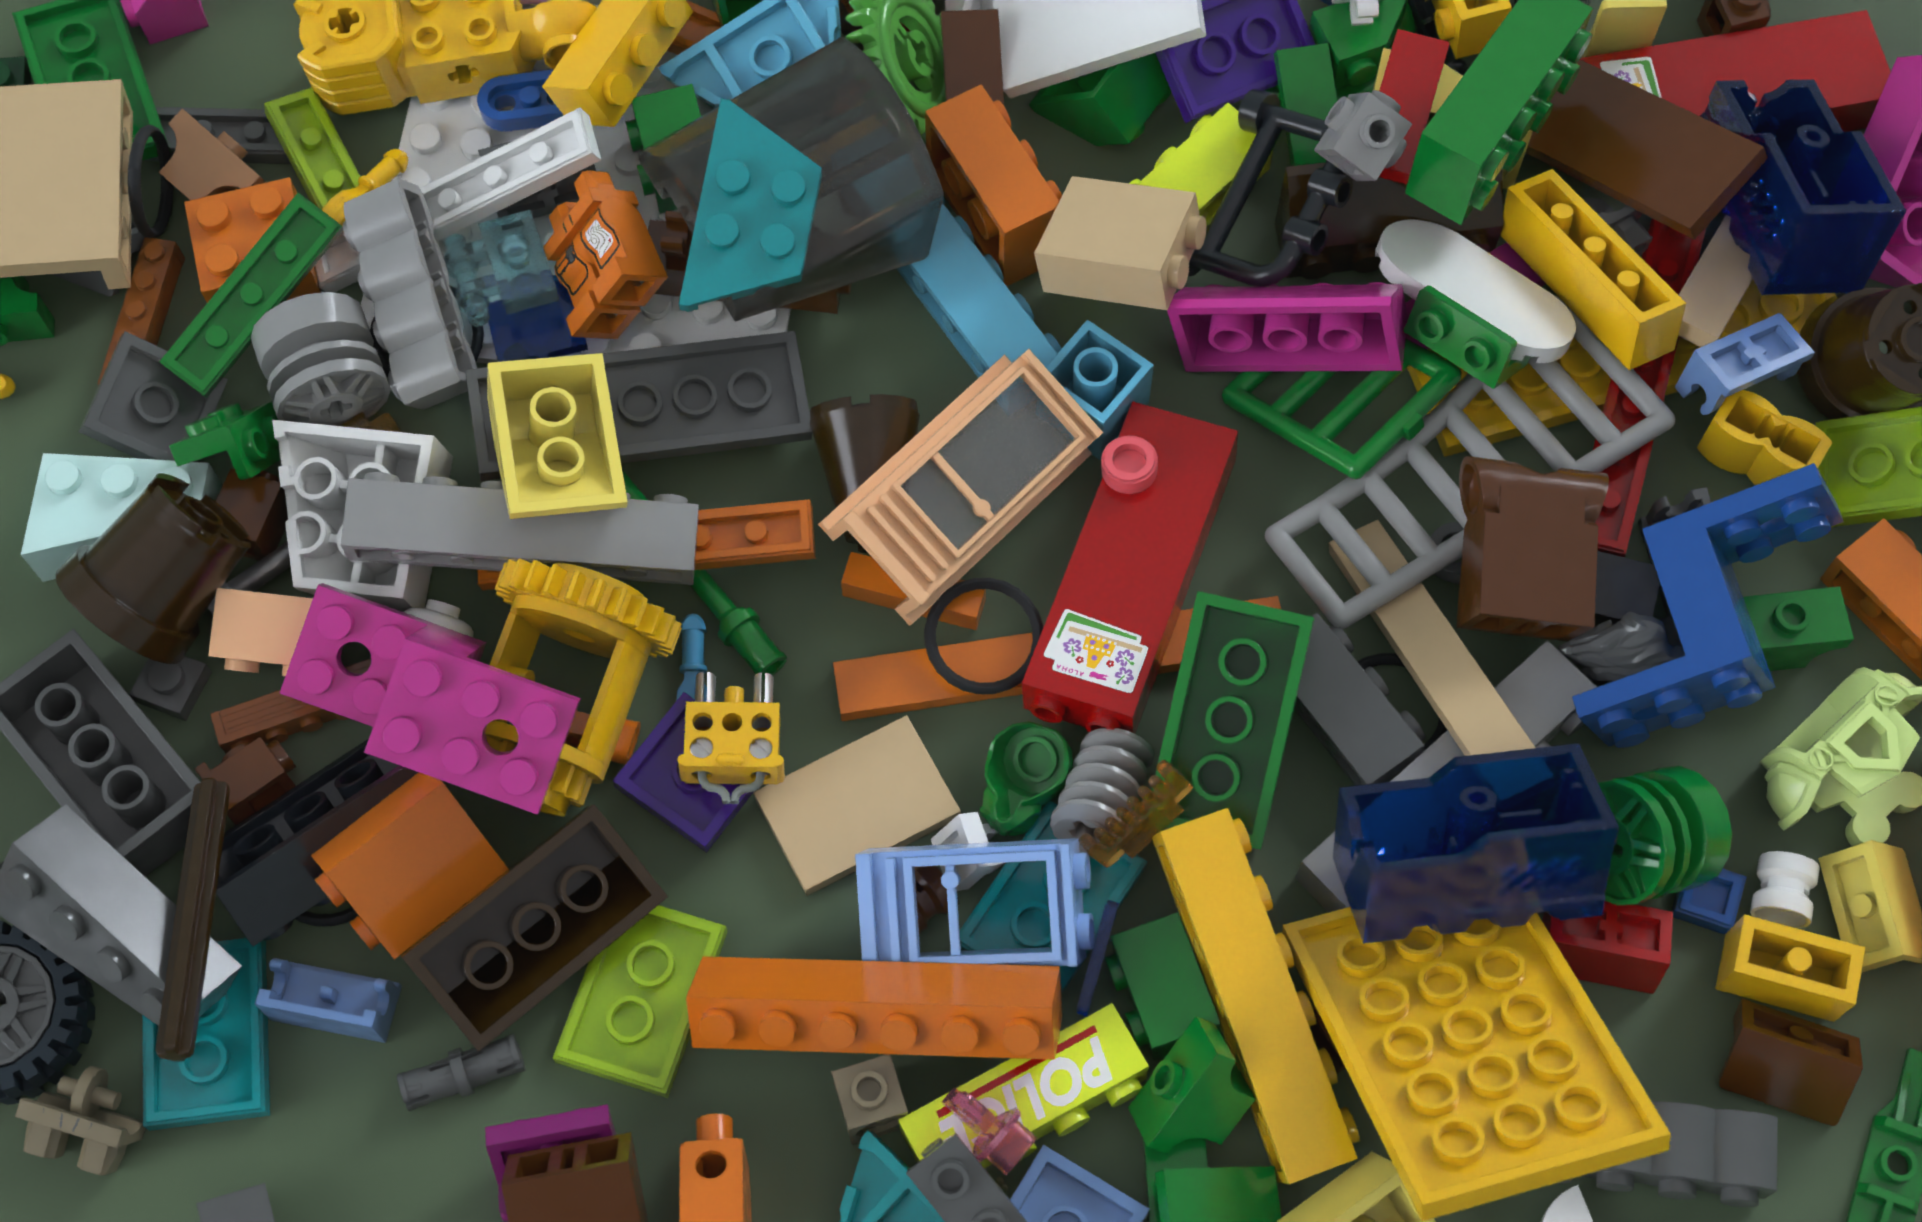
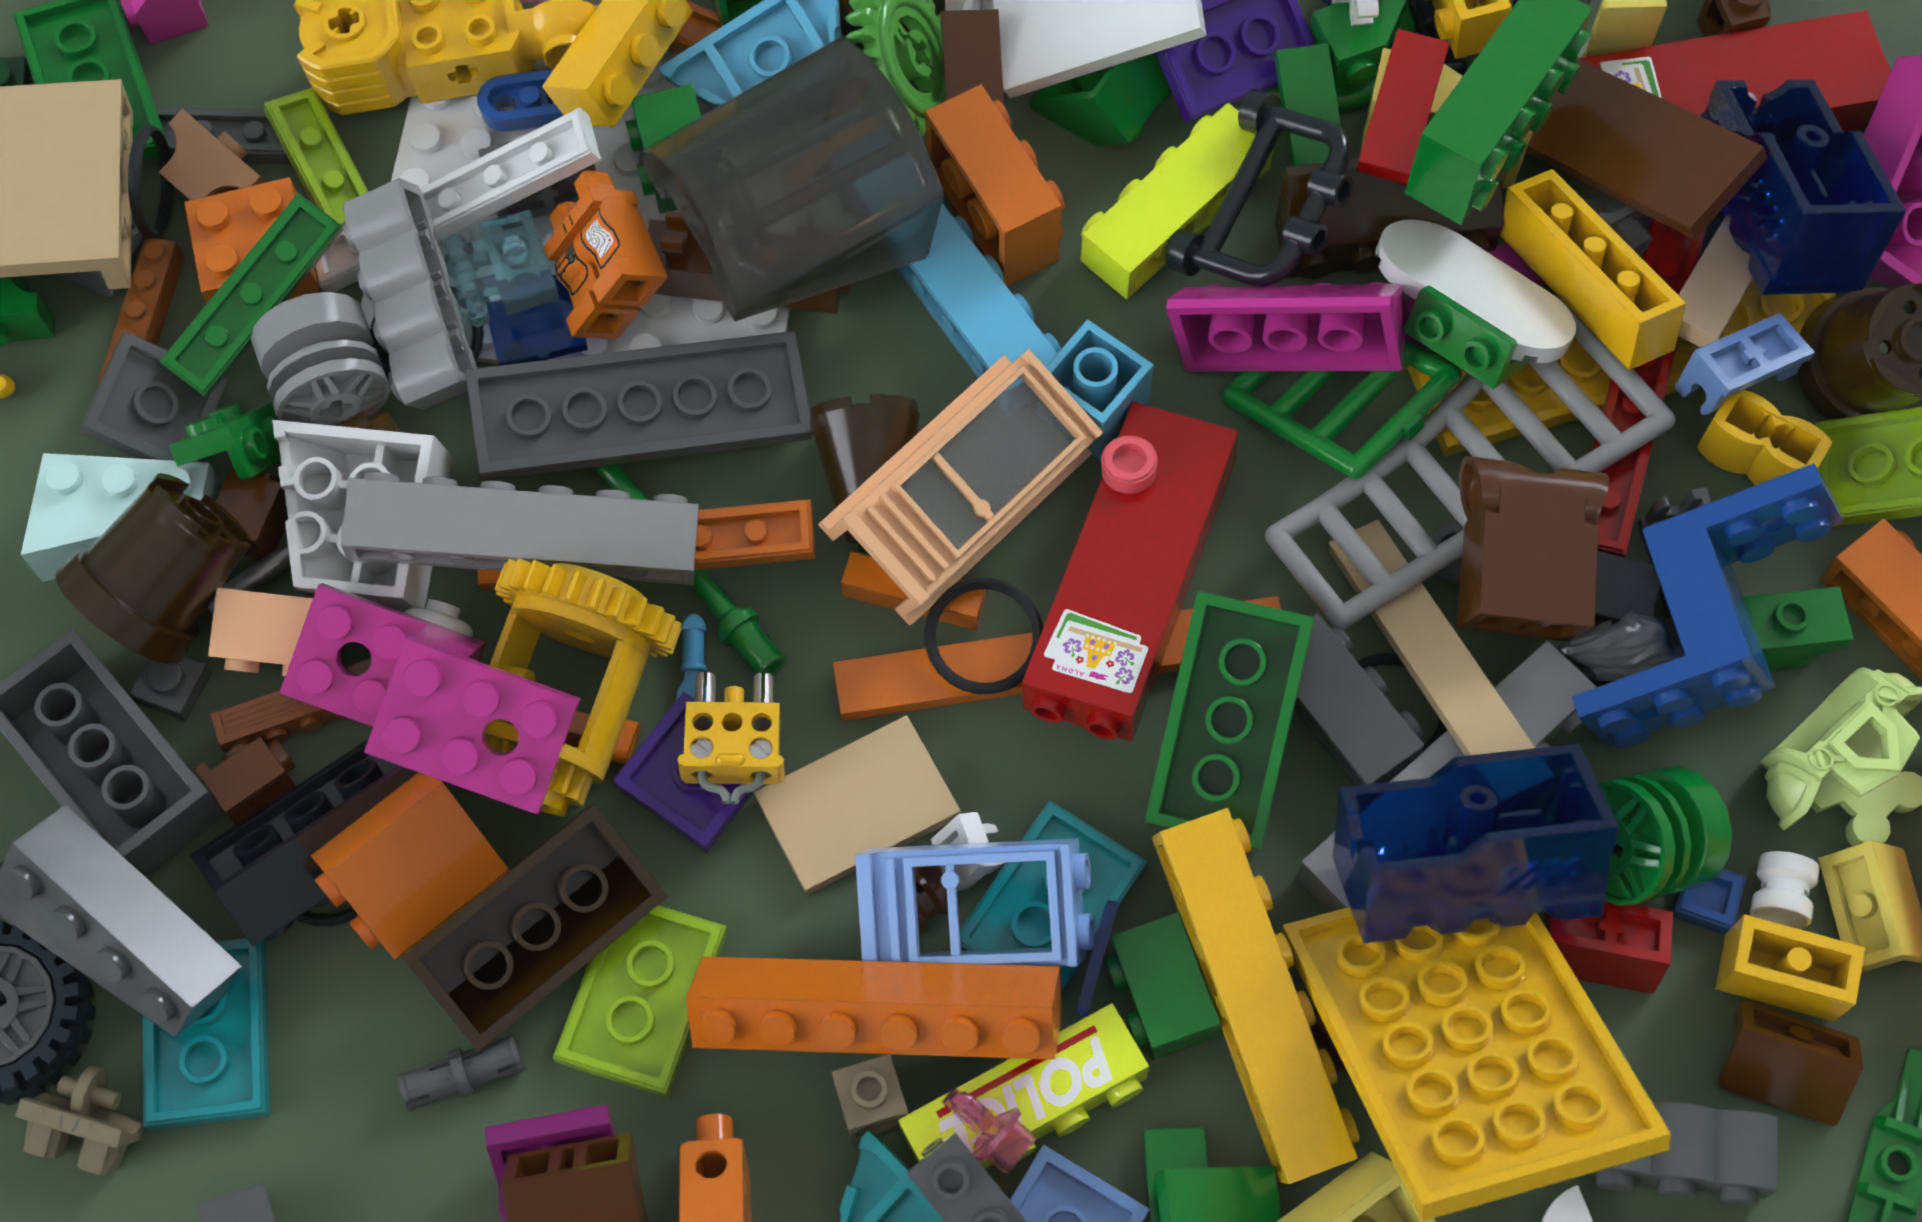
dark brown axle [155,778,230,1062] -> none
medium blue hinge [255,958,402,1043] -> none
yellow piece [322,149,408,232] -> none
light yellow slope [487,353,628,519] -> none
teal wing [679,98,822,312] -> none
green hair [979,721,1073,837] -> none
tan brick [1034,176,1206,310] -> none
light grey piece [1050,728,1154,857] -> none
clear orange piece [1078,760,1193,868] -> none
green brick [1128,1016,1256,1154] -> none
light grey brick [1314,90,1412,181] -> none

